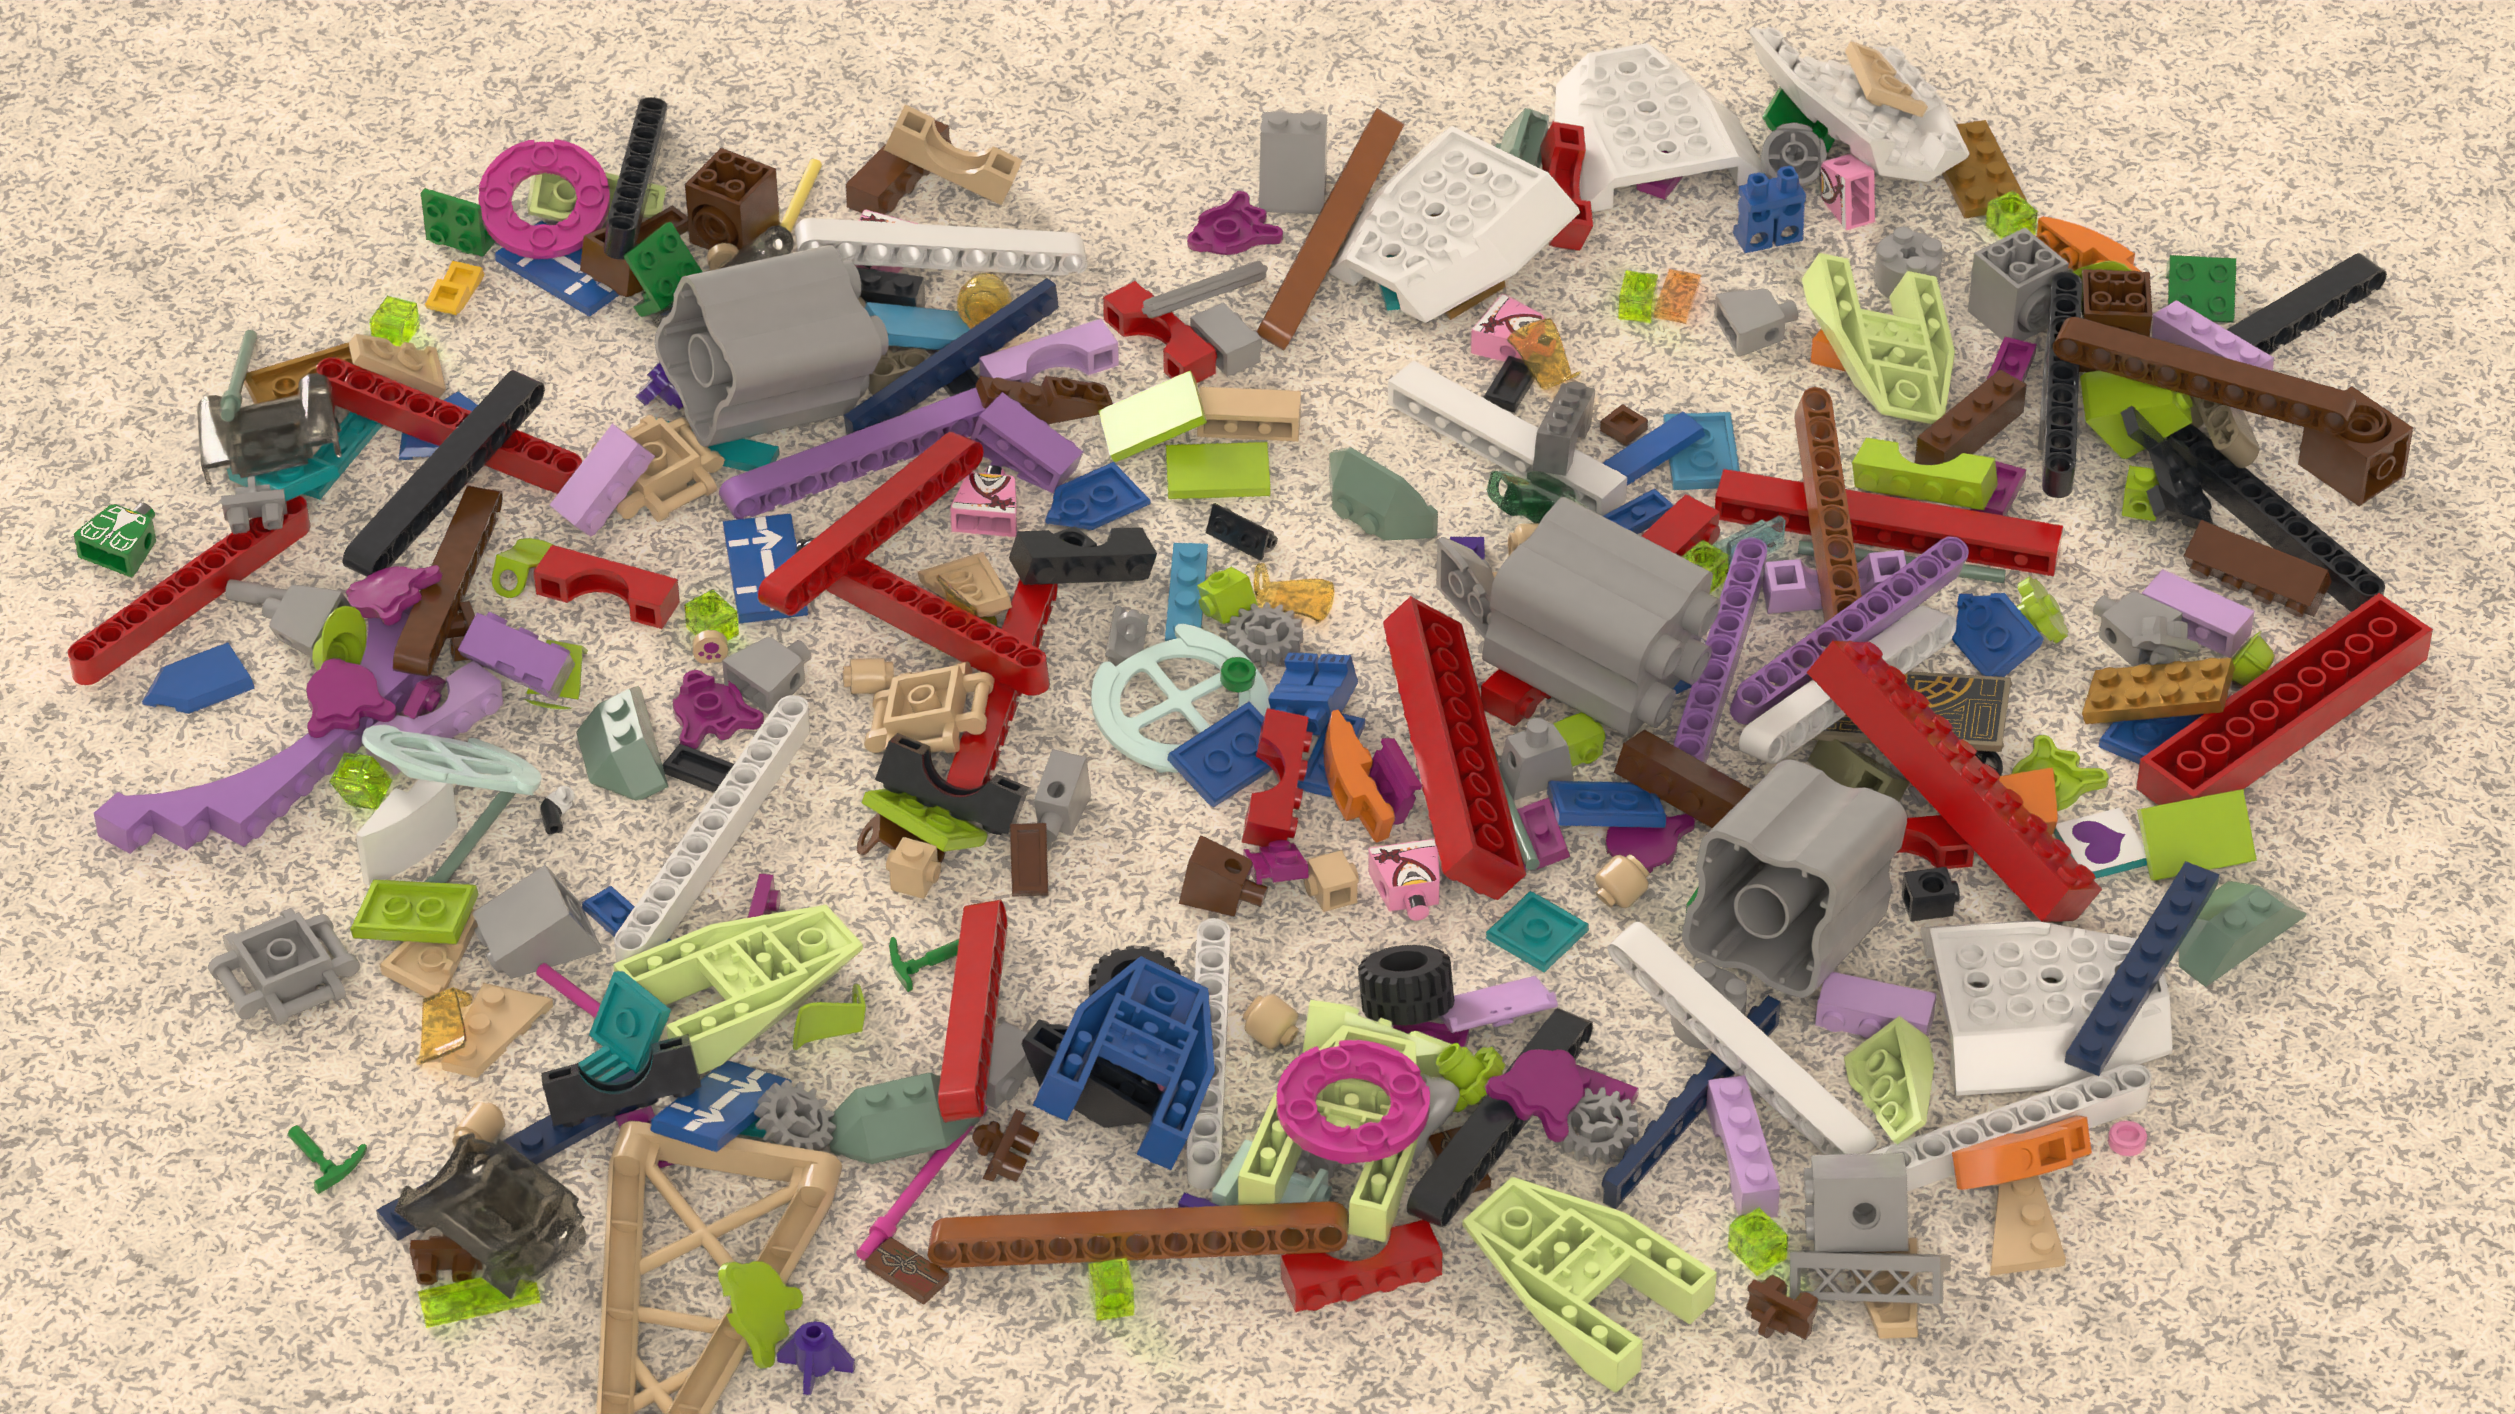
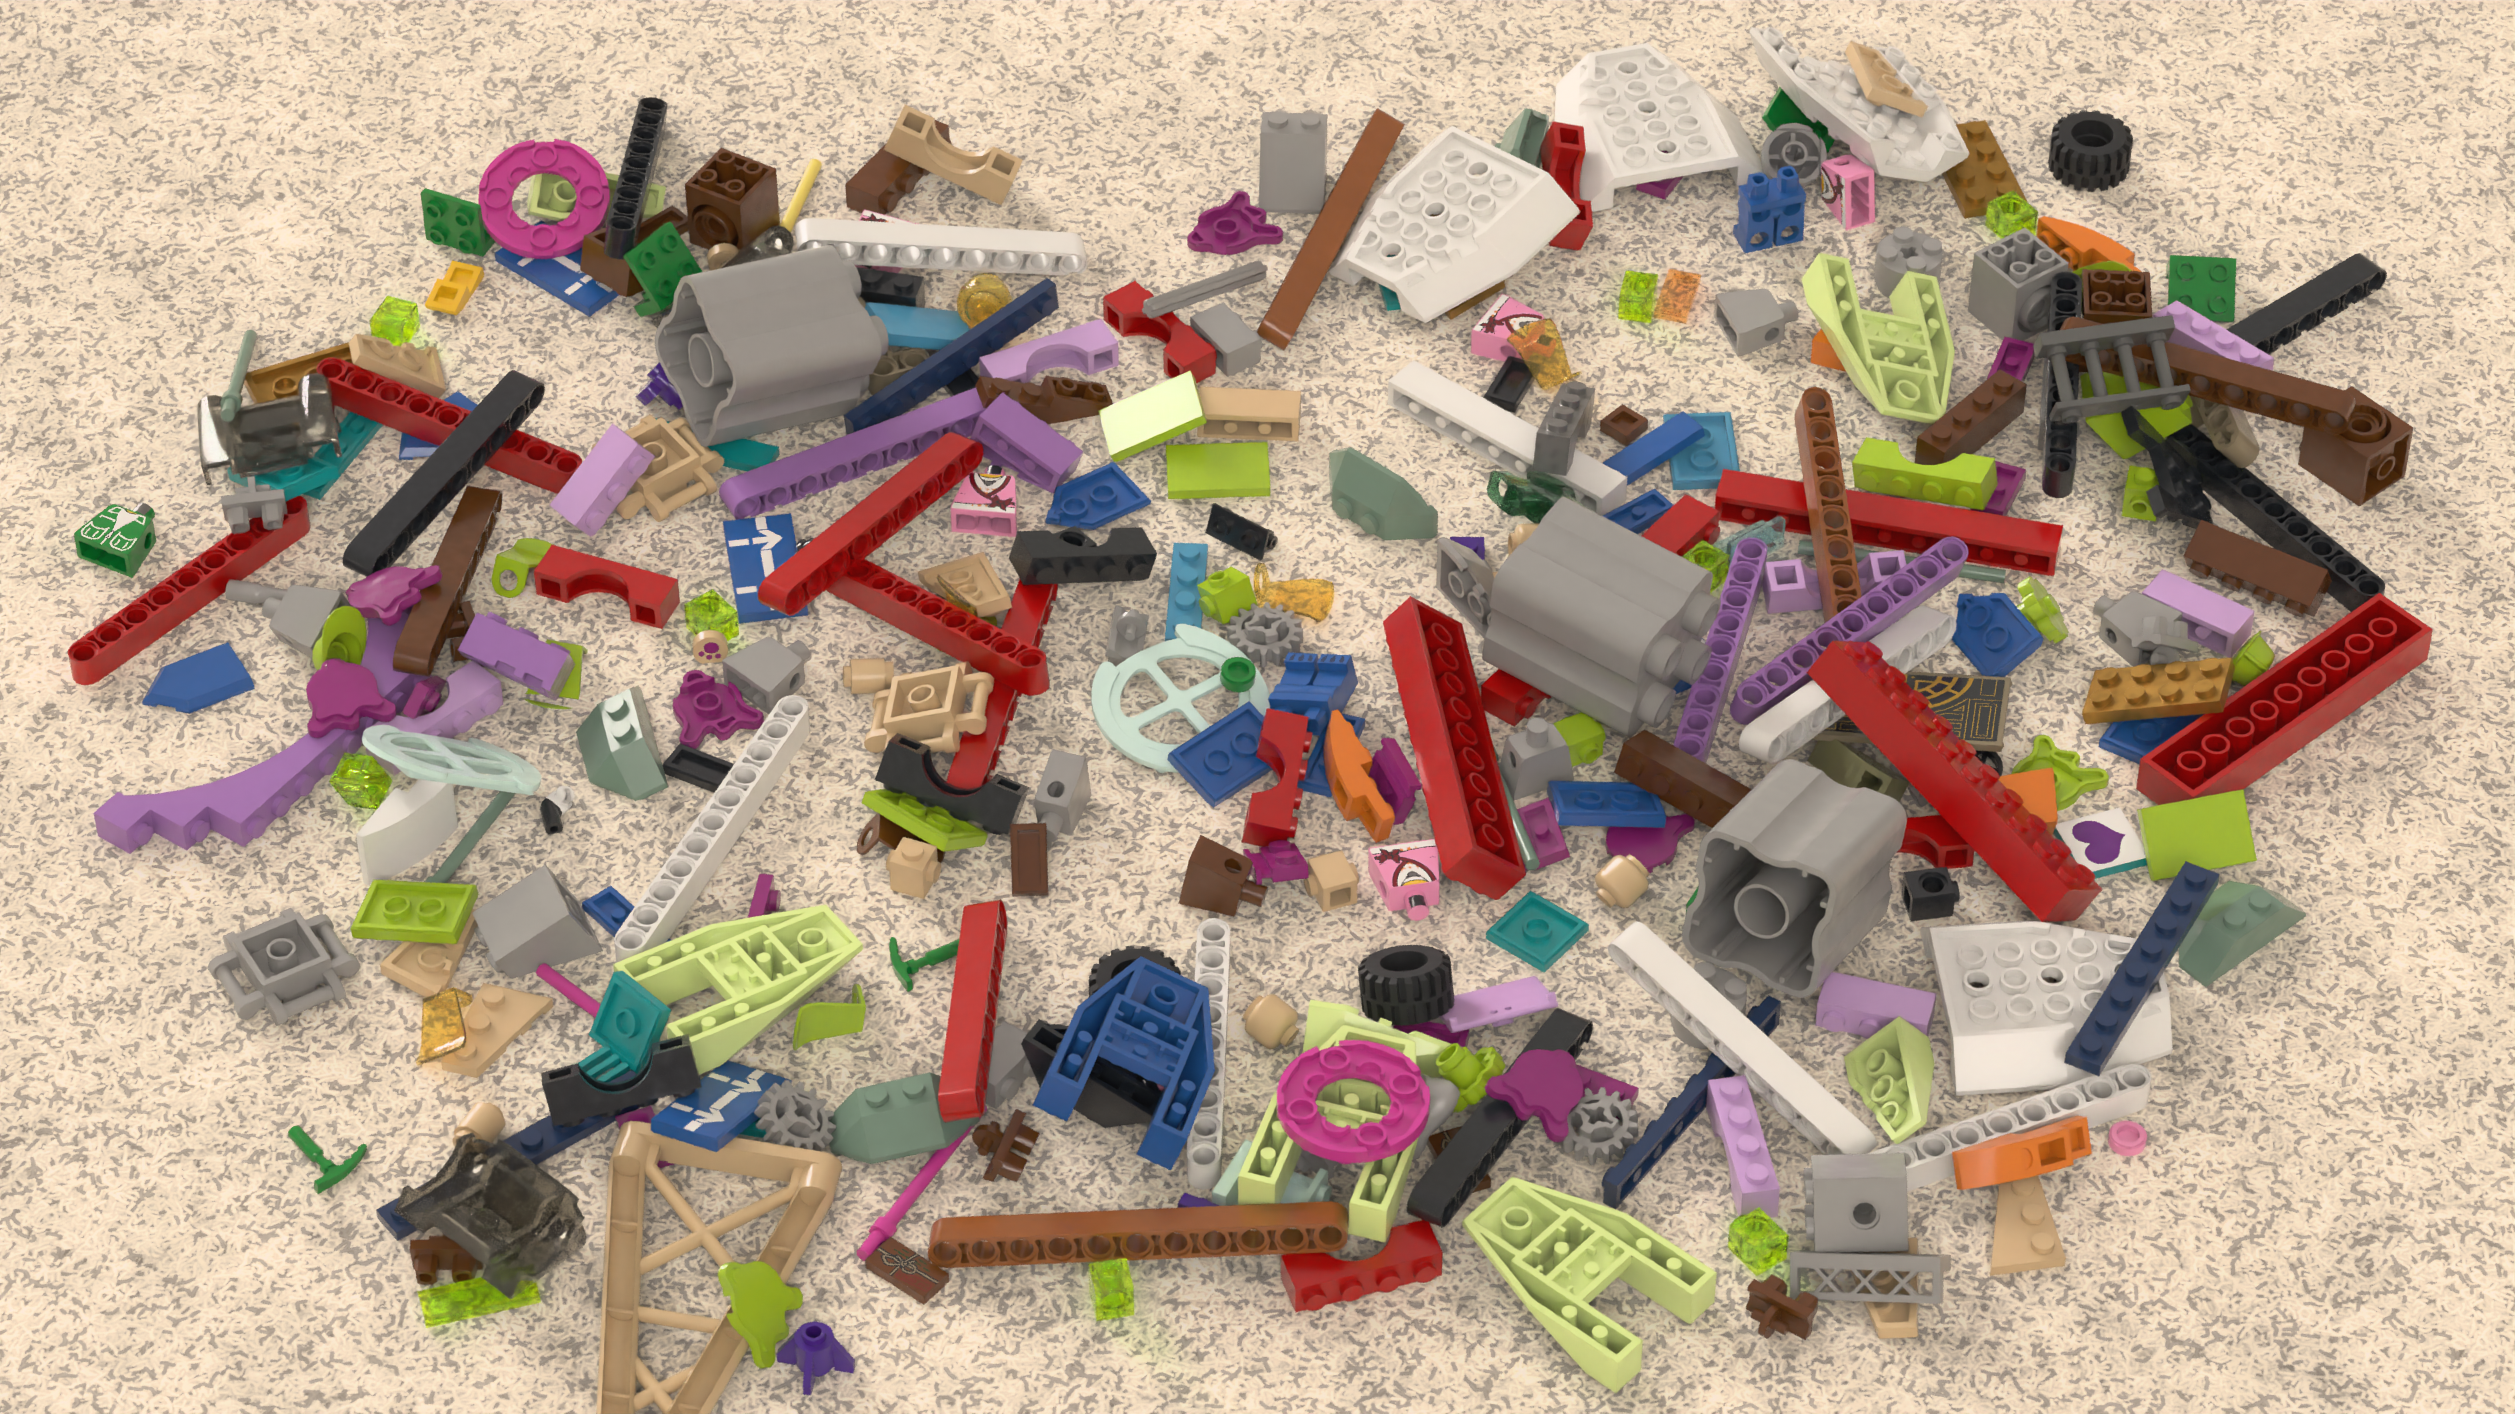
none -> dark grey fence [2033,315,2191,423]
none -> black tyre [2048,110,2133,192]

